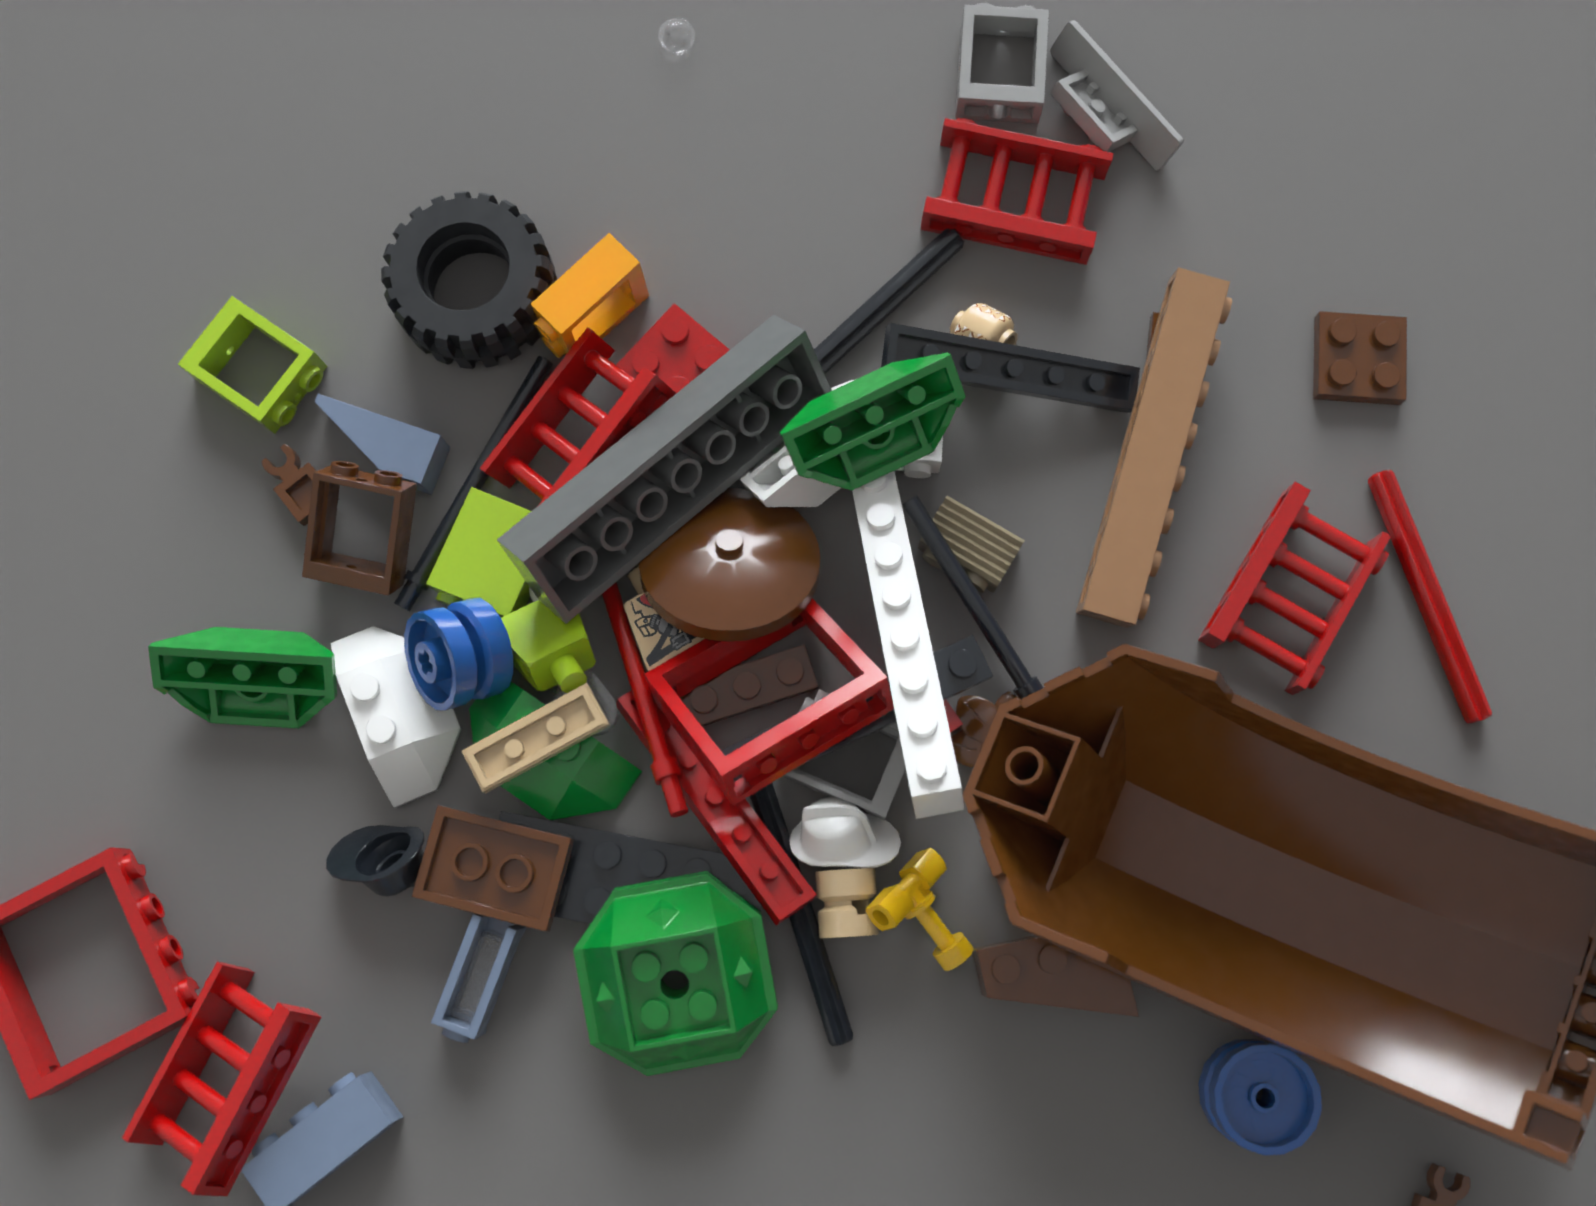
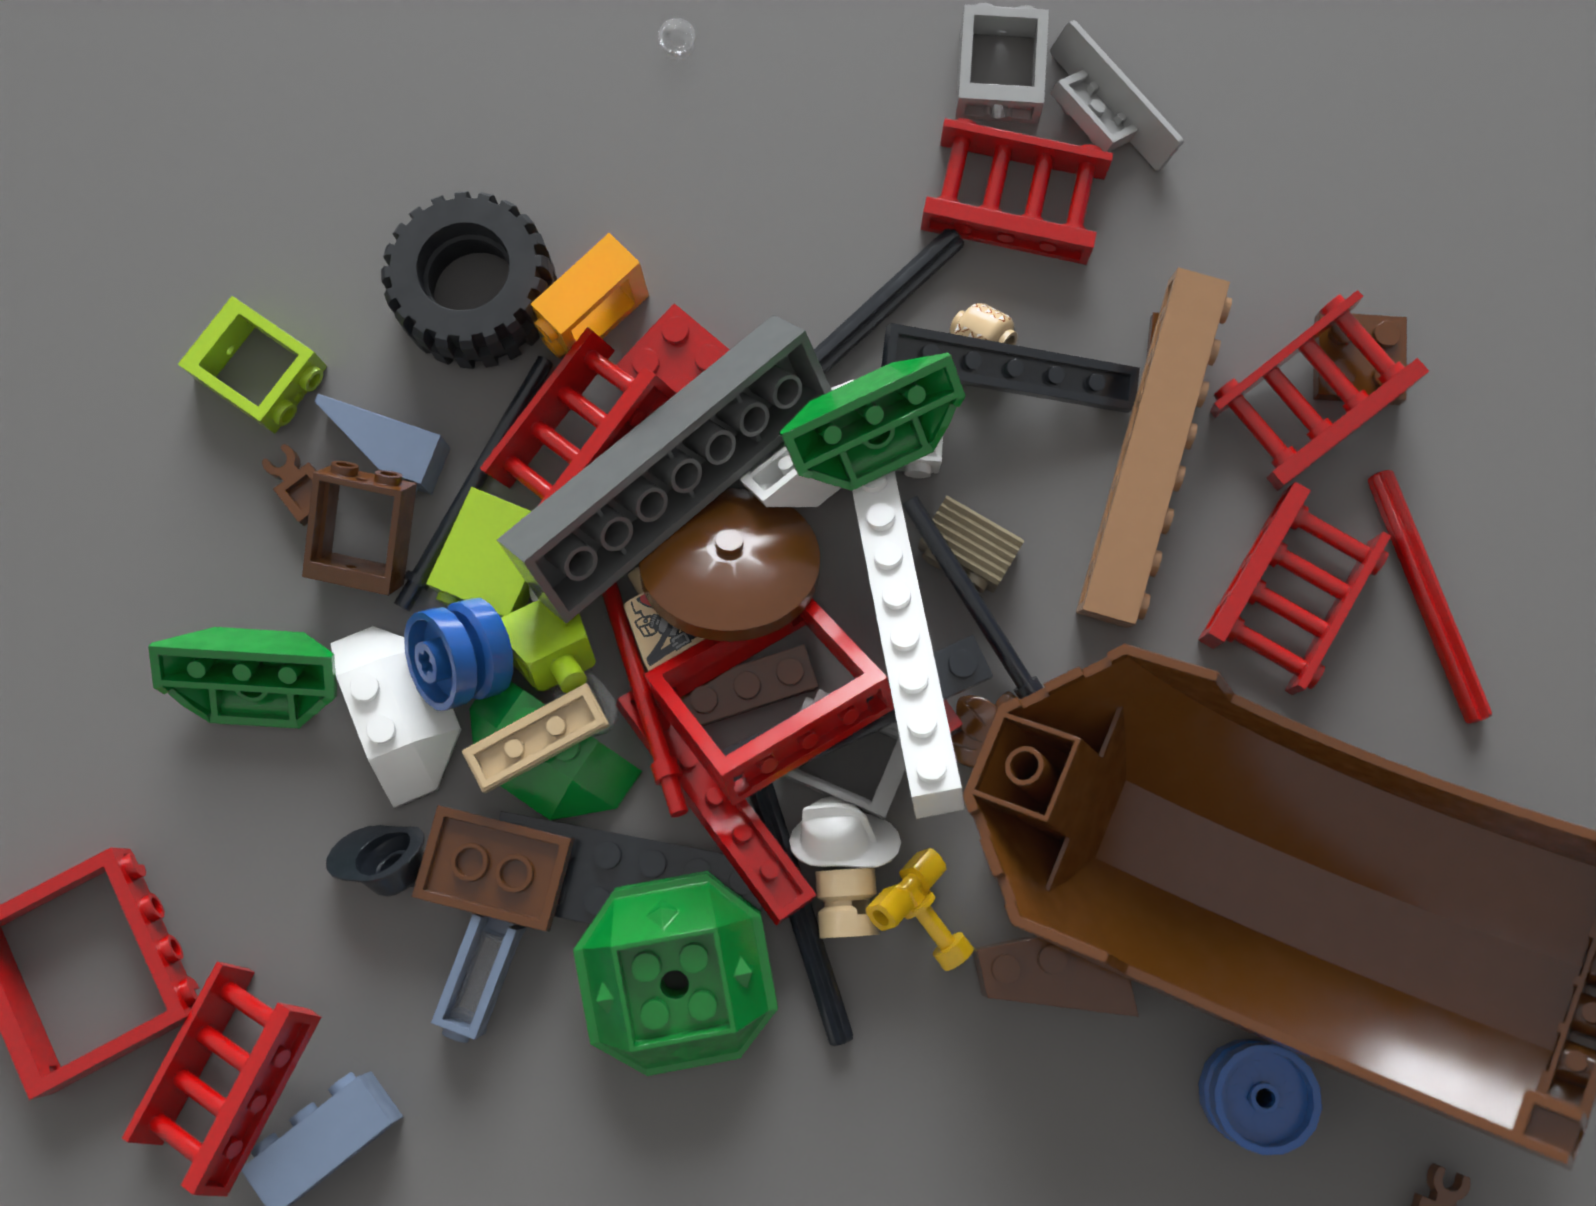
none -> red fence [1210,290,1429,491]

